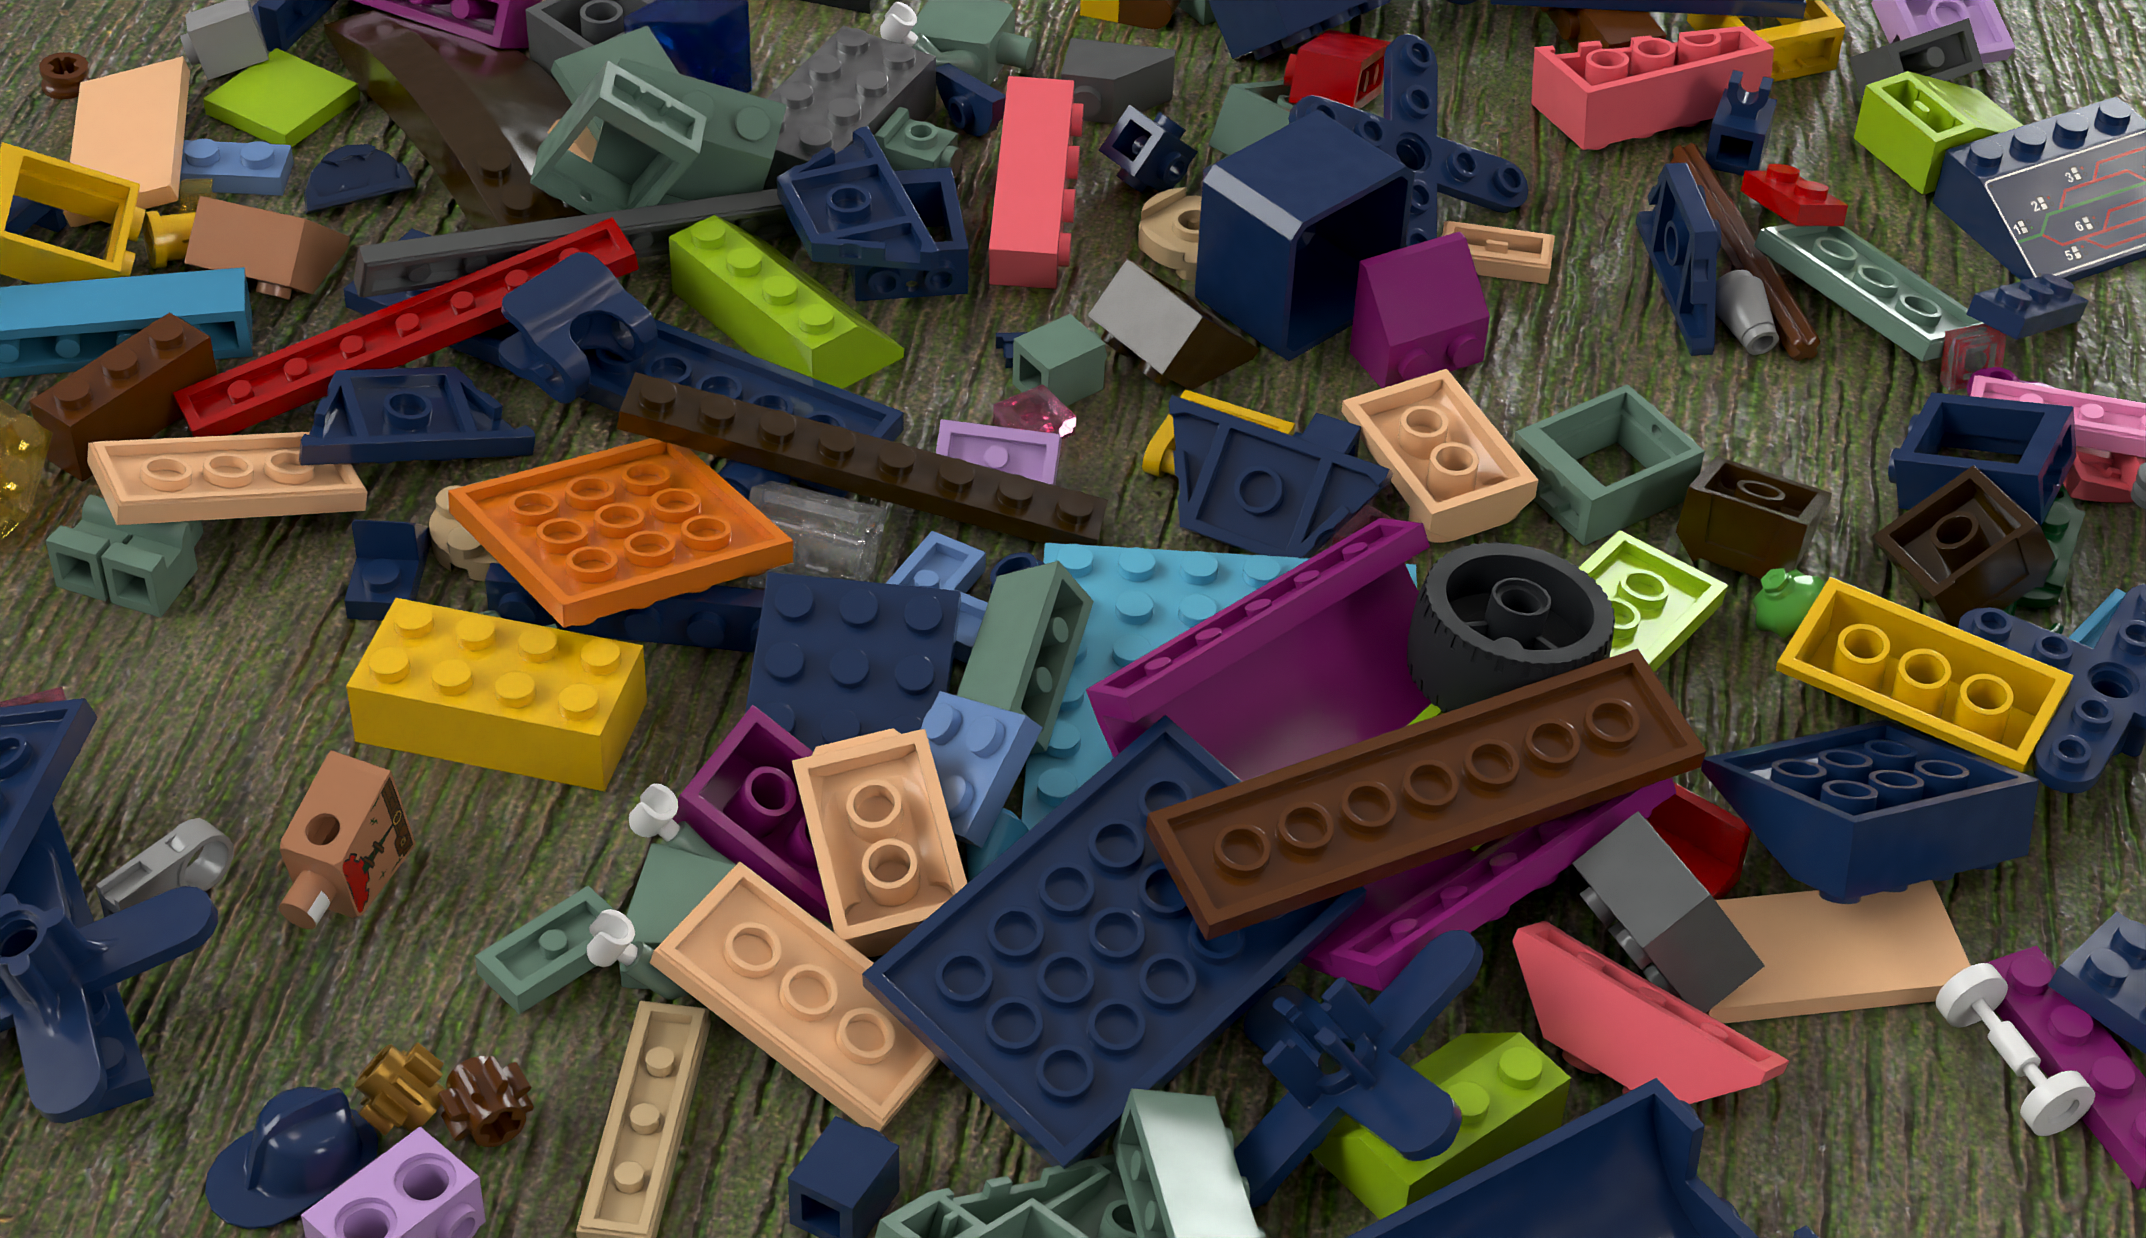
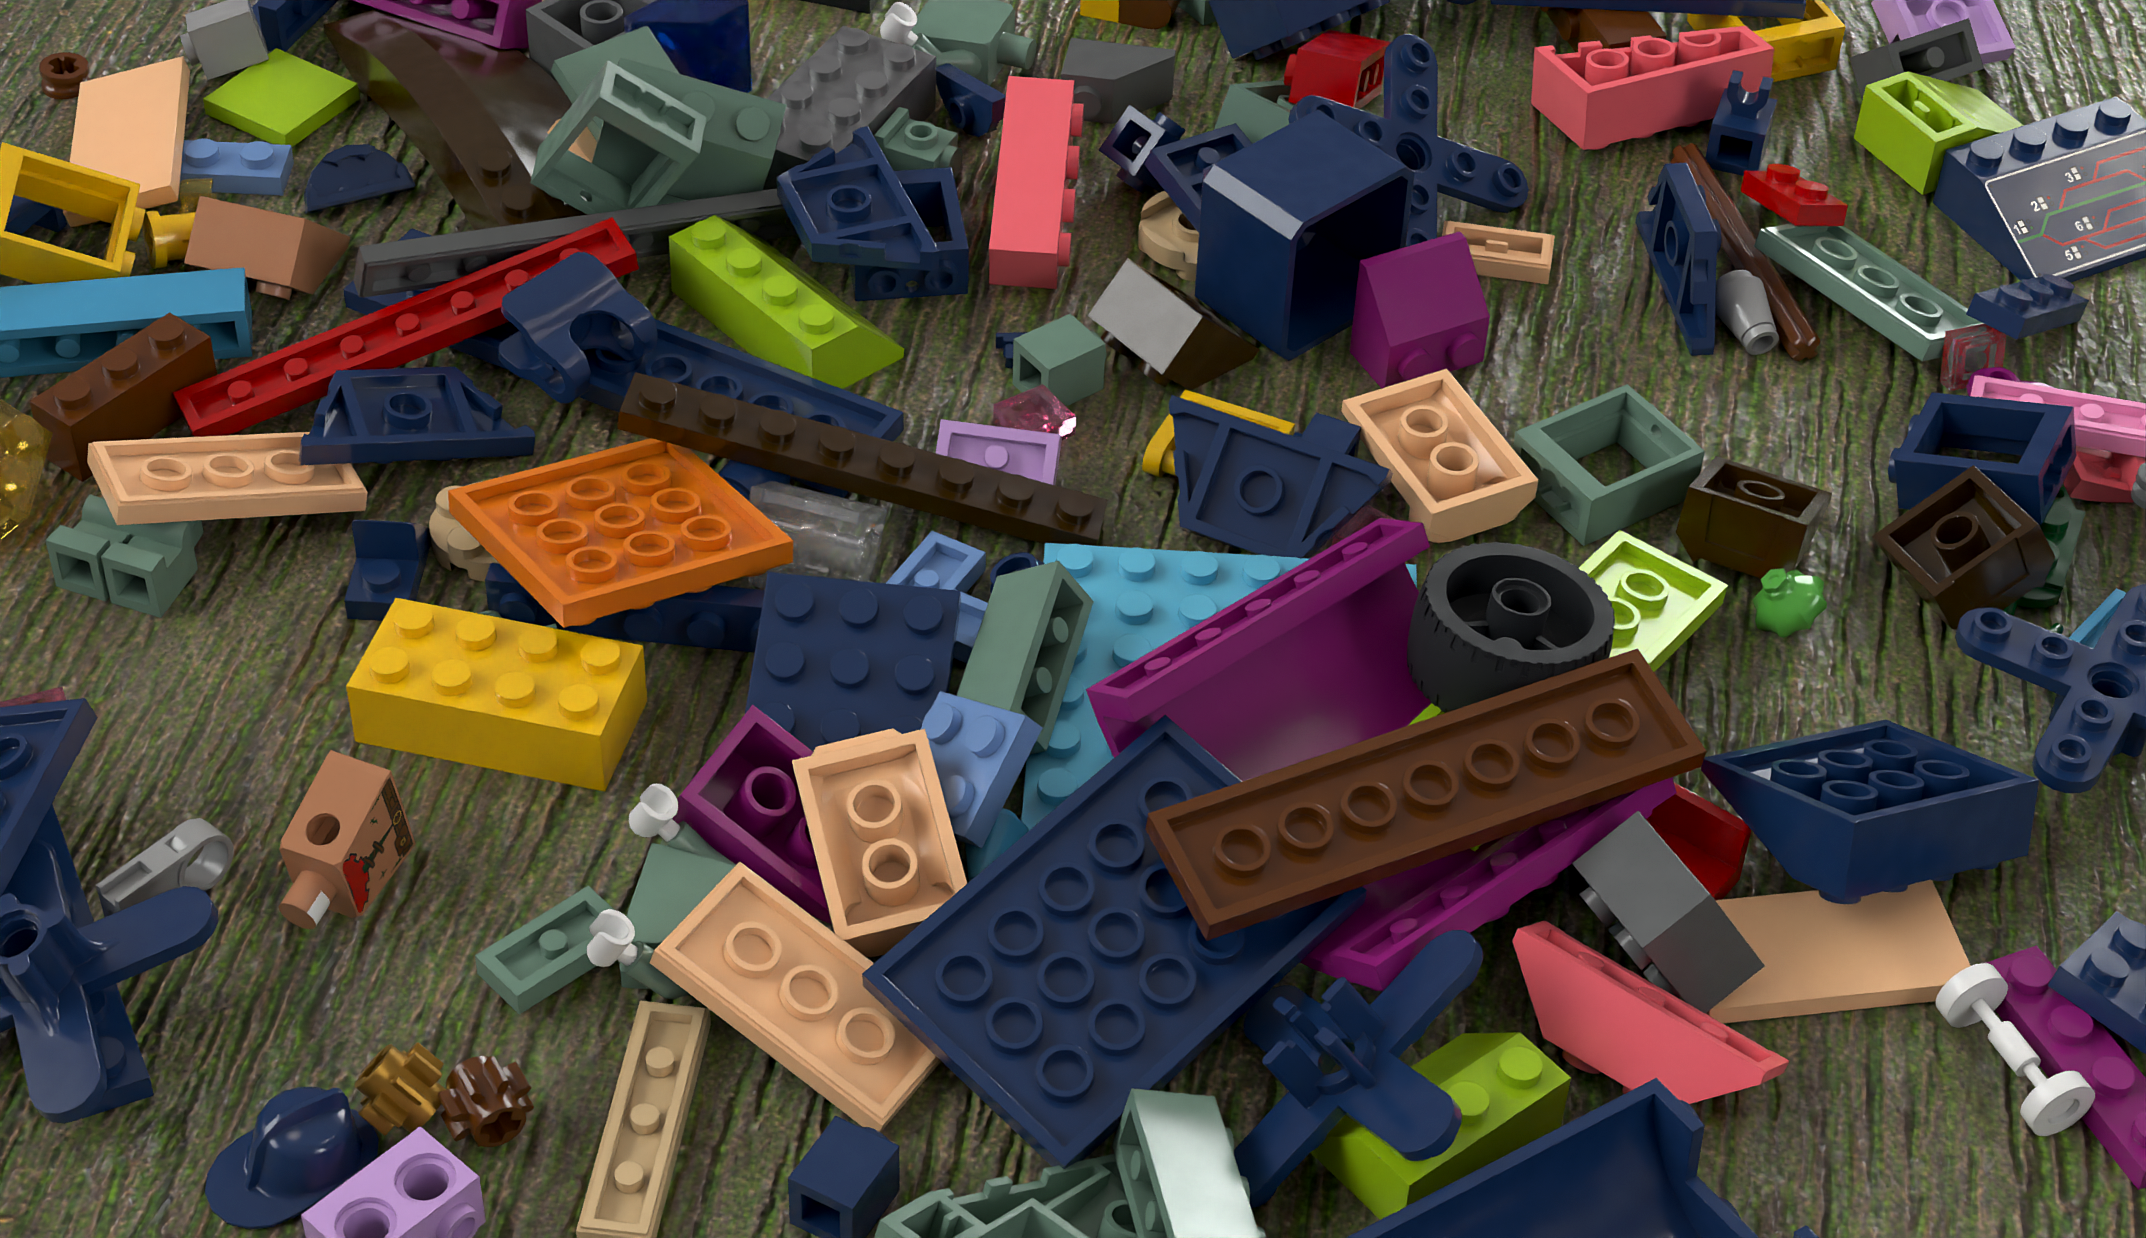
yellow slope [1776,577,2074,773] -> none
none -> dark blue wing [1144,123,1252,233]

